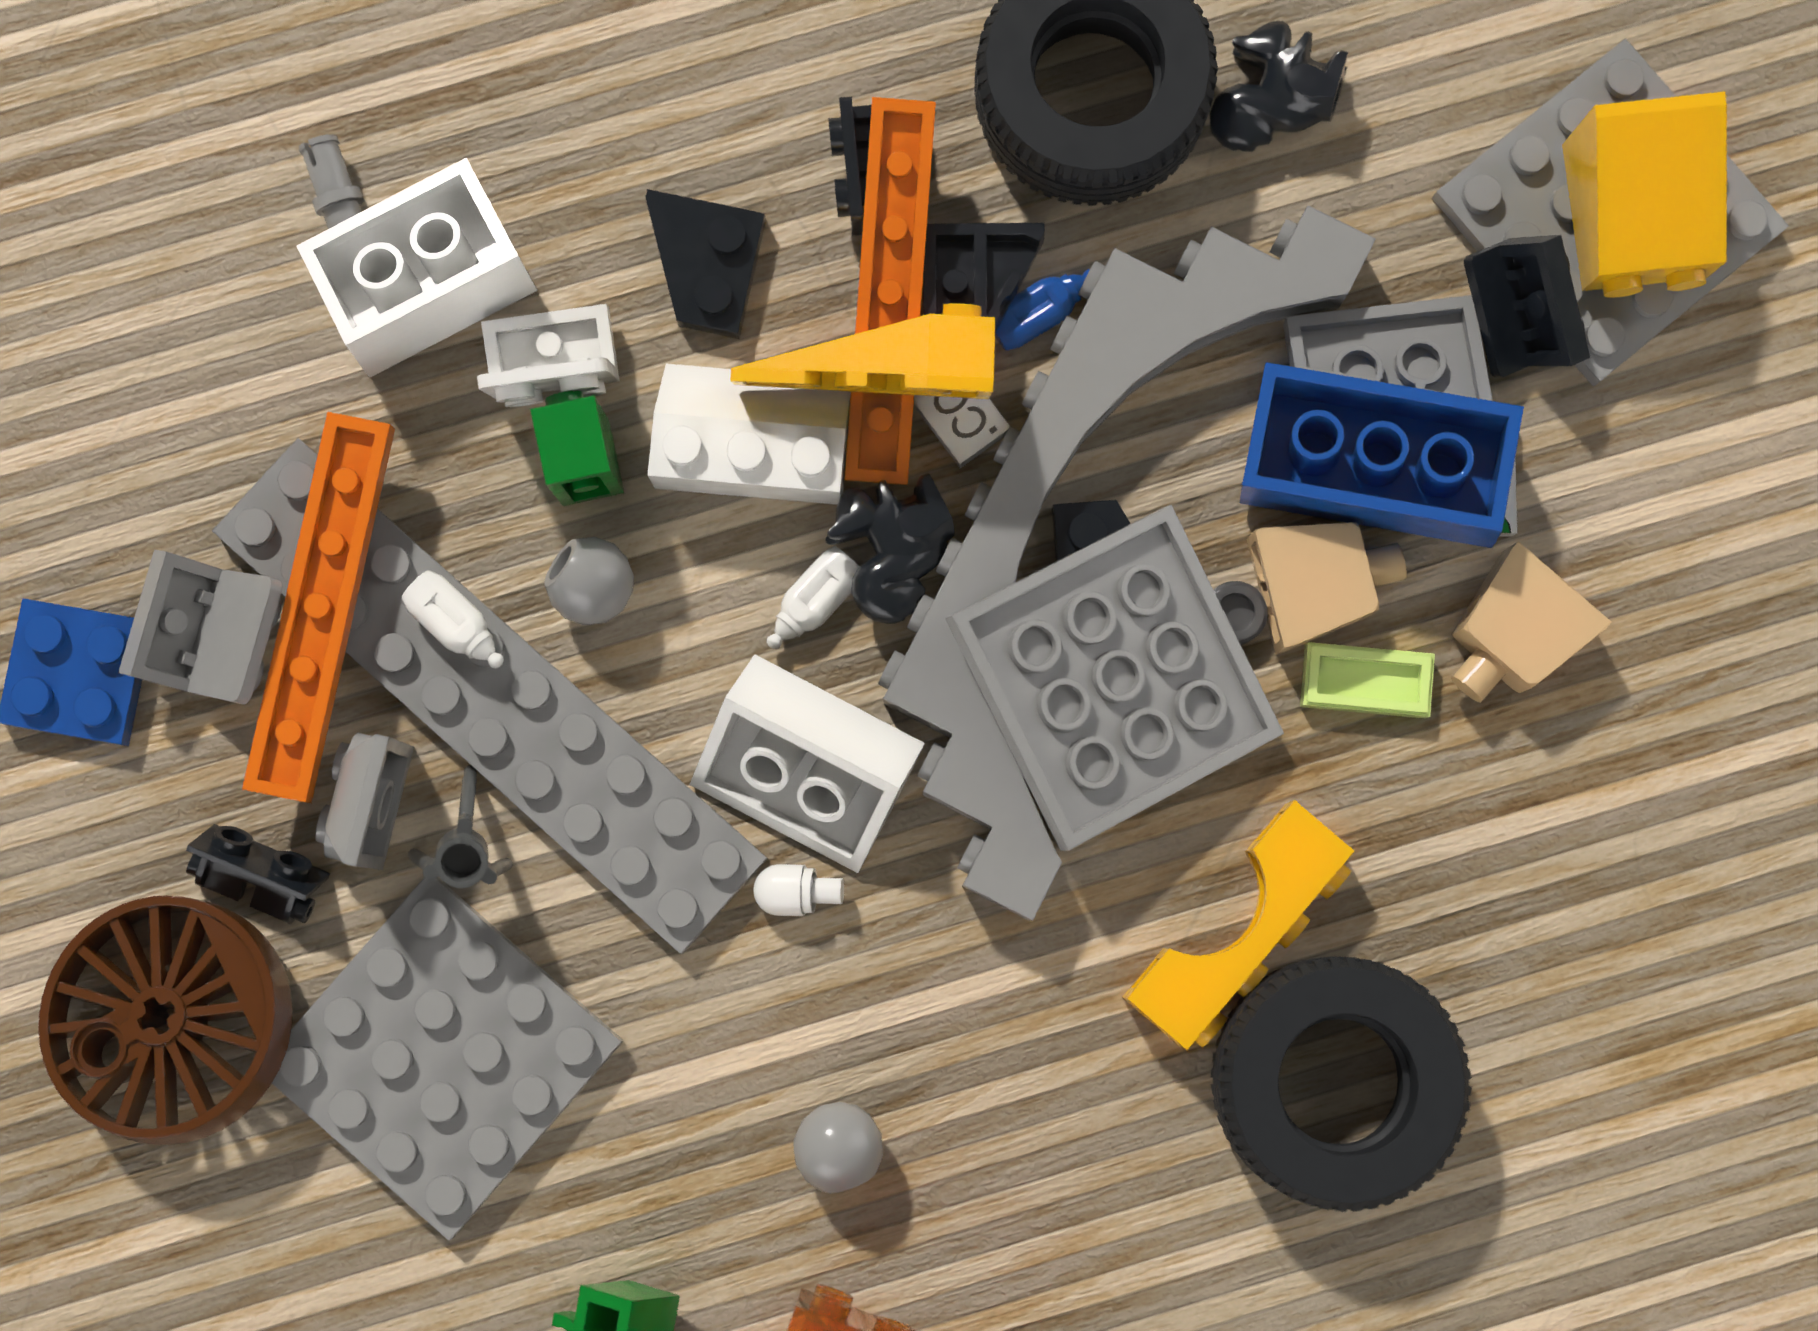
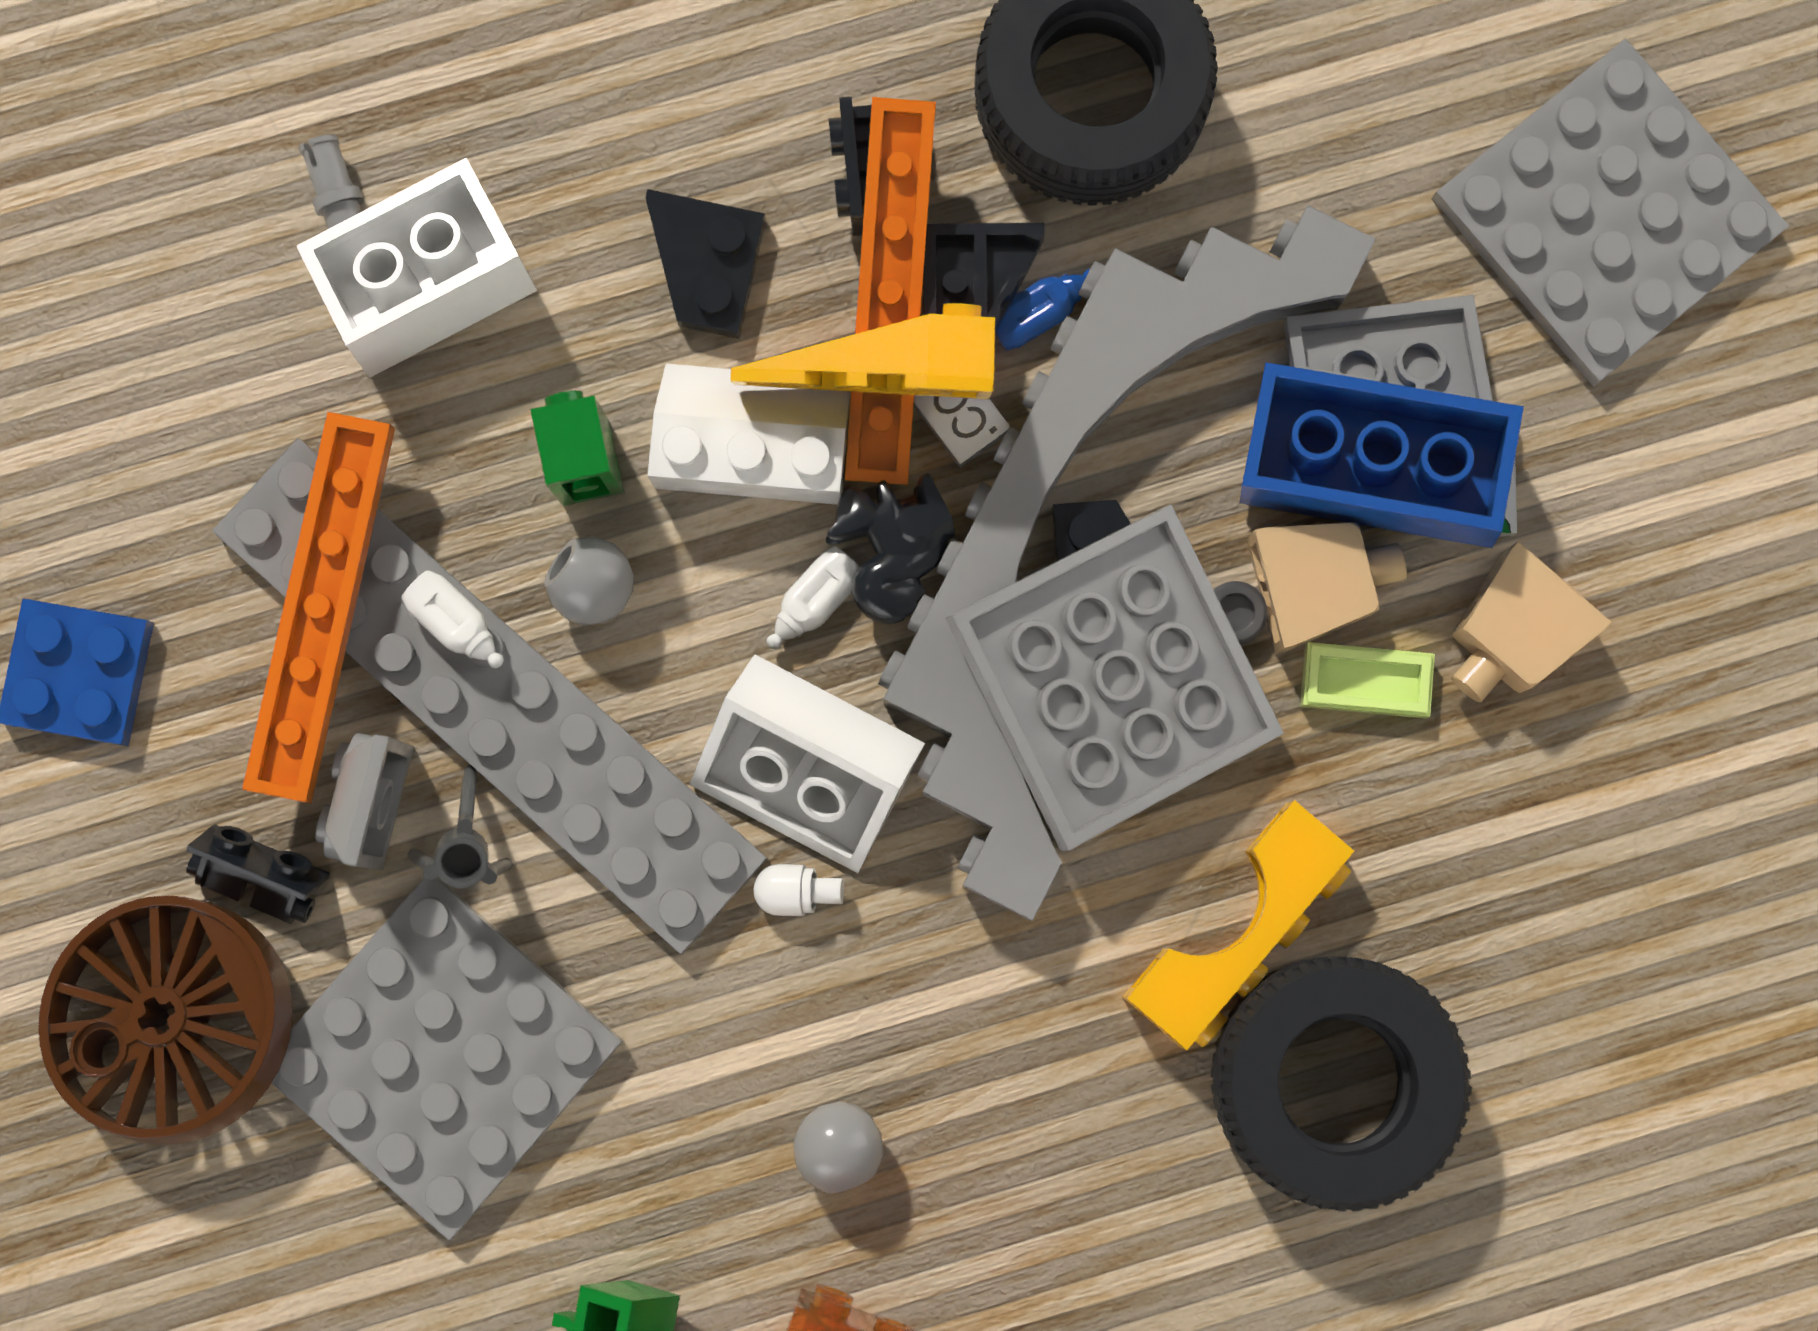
light grey bracket [118,550,282,705] -> none
white bracket [477,304,620,407] -> none
black animal [1209,21,1348,152] -> none
black bracket [1464,235,1590,377] -> none
yellow slope [1562,91,1727,298] -> none

